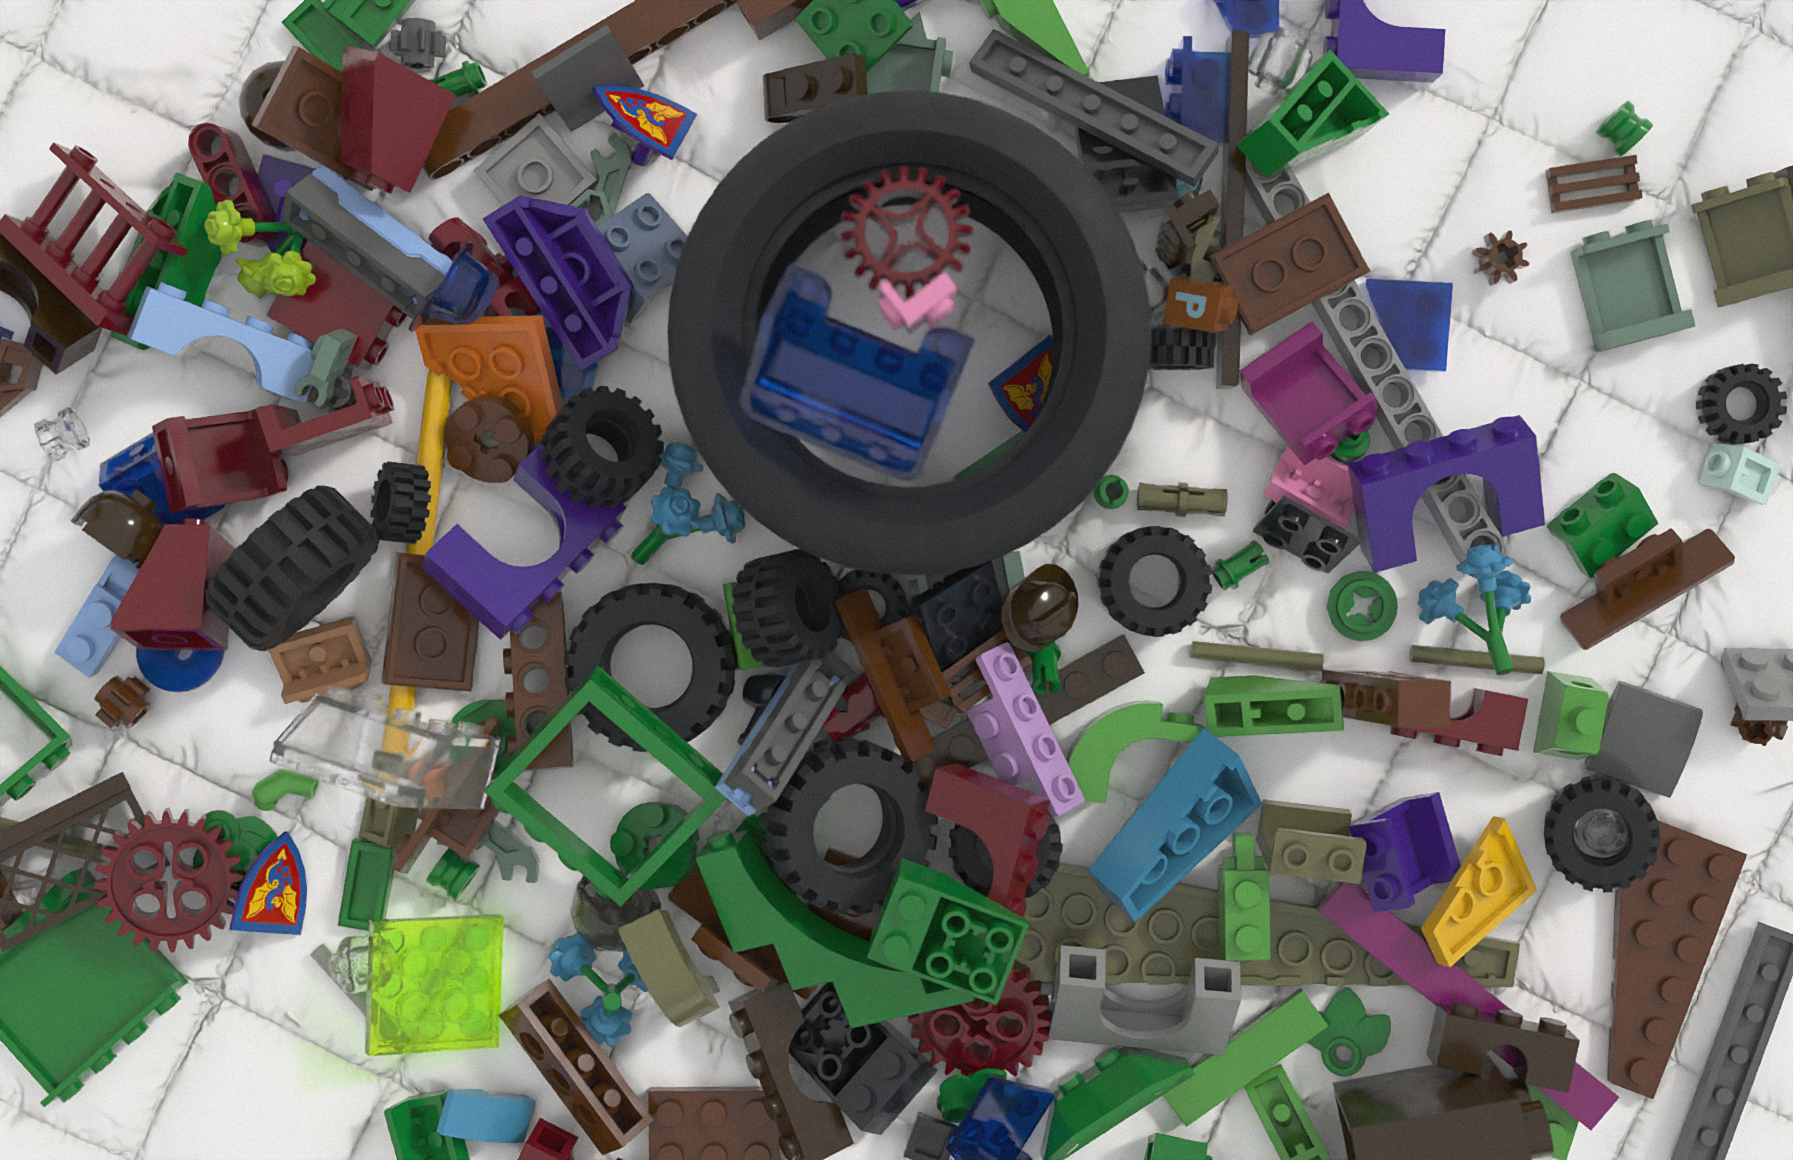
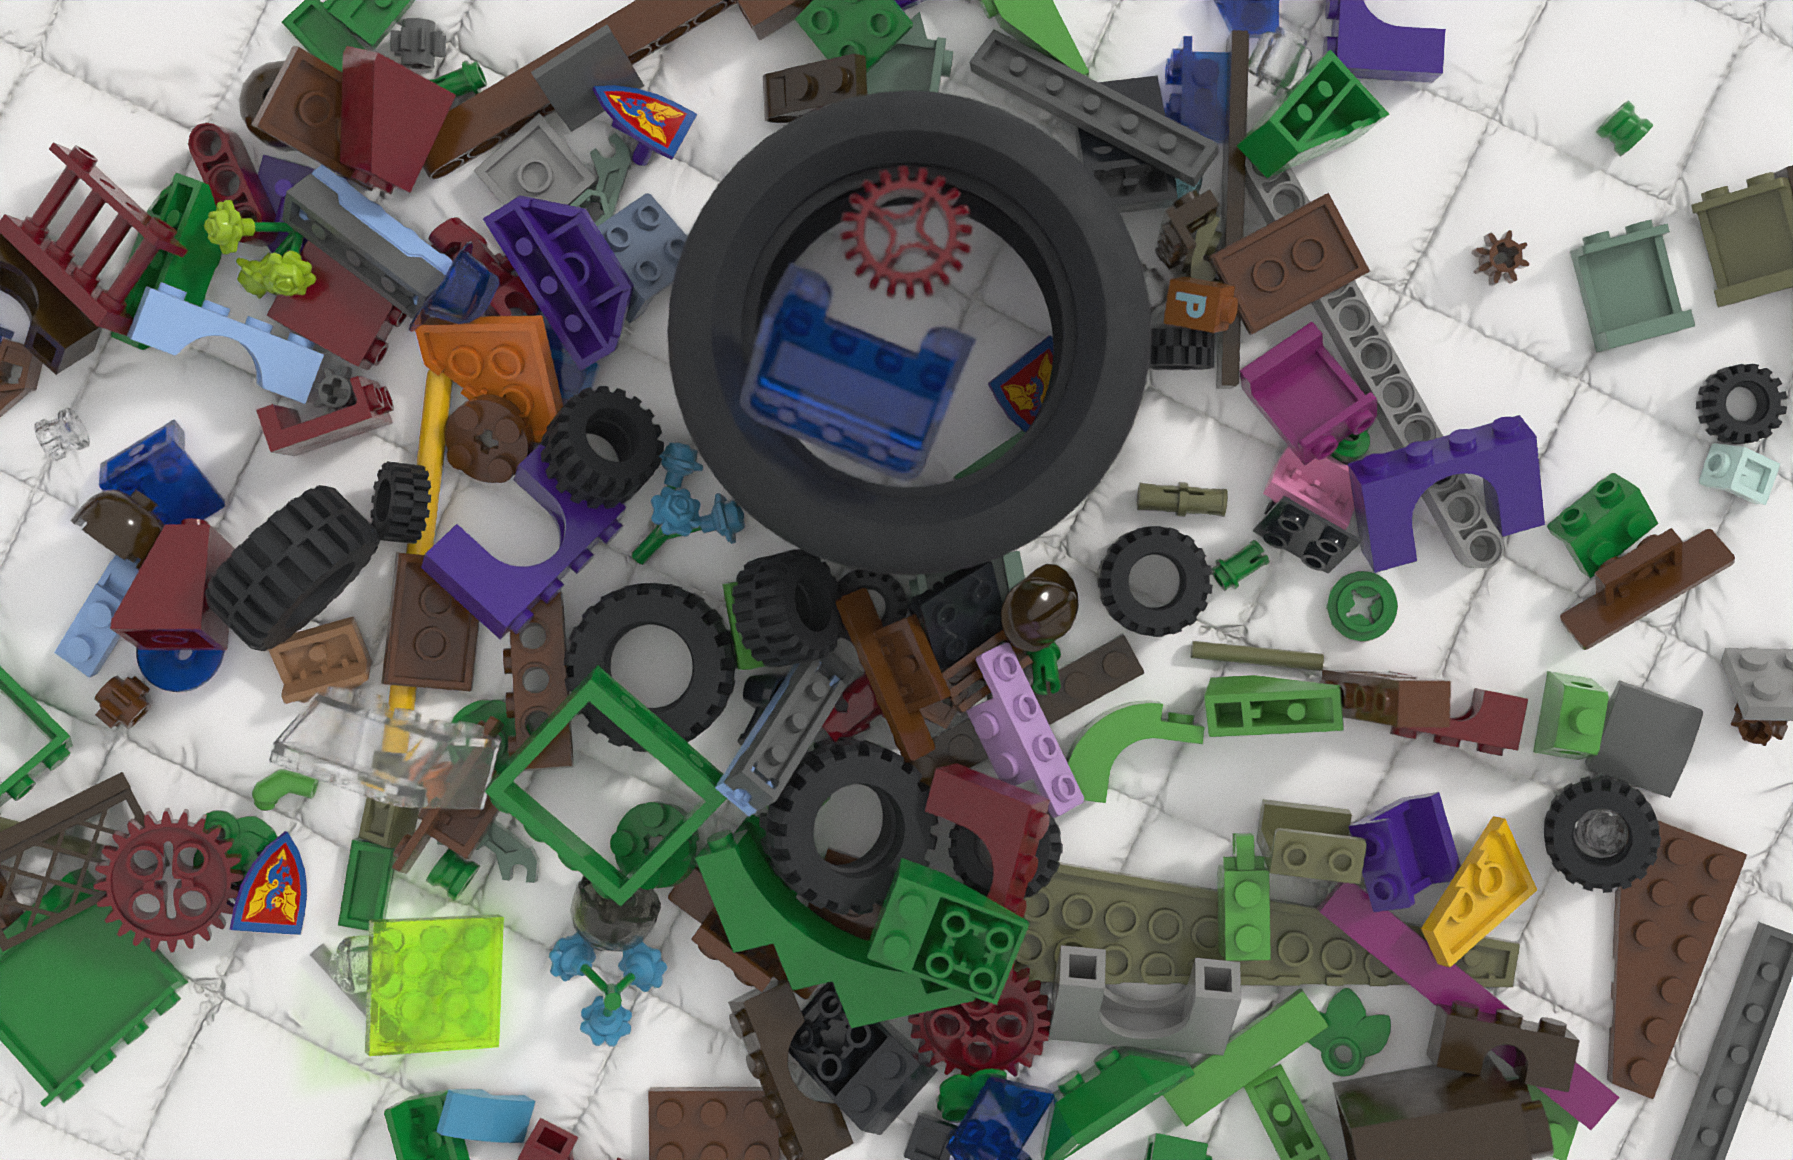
dark red panel [152,405,288,513] -> none
sand green plate [294,328,358,408] -> none
reddish brown brick [498,978,654,1156] -> none
olive arch [618,909,720,1027] -> none
bright pink bracket [877,272,957,335] -> none
dark azure wedge [1088,728,1263,923] -> none
green pin [1093,475,1129,509] -> none
clear blue wing [1366,279,1453,373] -> none
olive bar [1409,645,1545,675] -> none
dark azure plant [1417,545,1531,675] -> none
reddish brown tile [1545,155,1643,214] -> none

